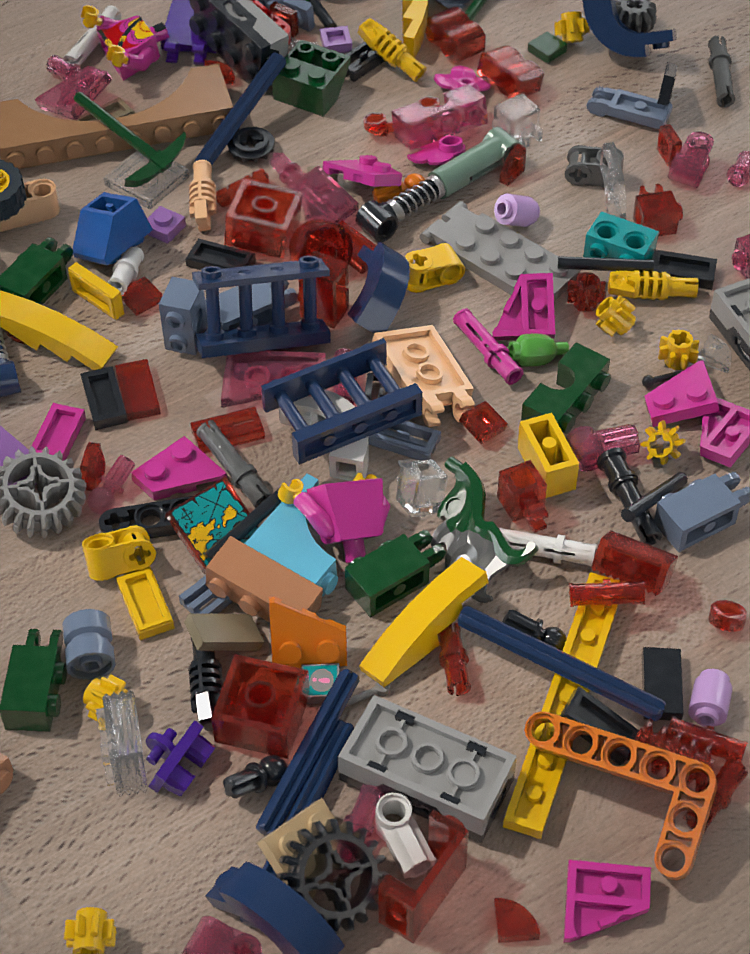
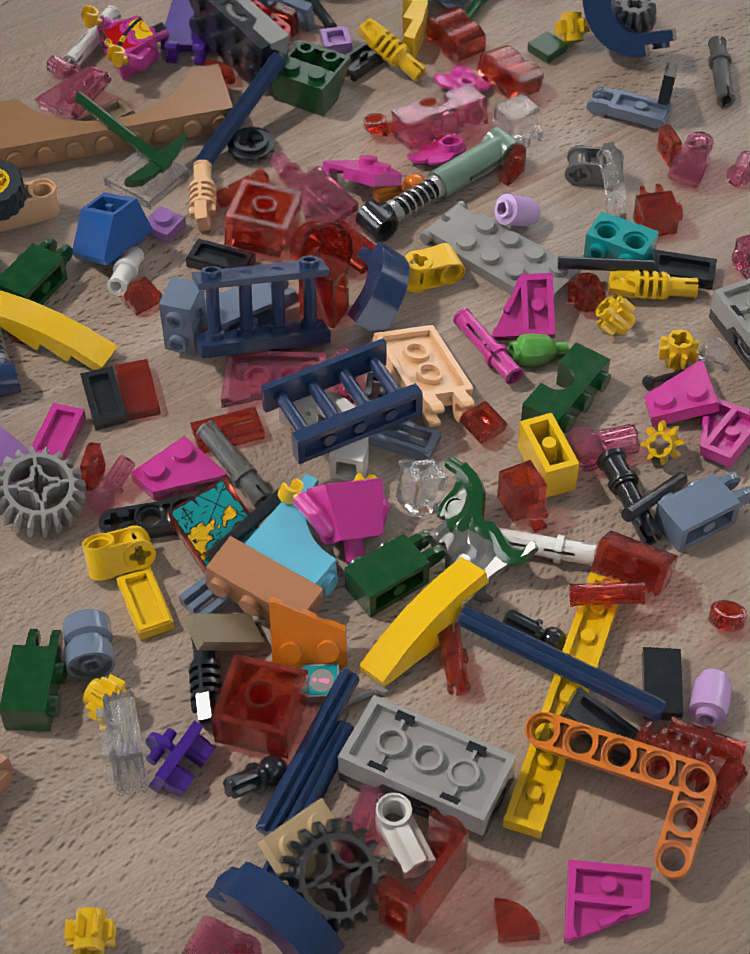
yellow tile [68,262,124,320] -> none

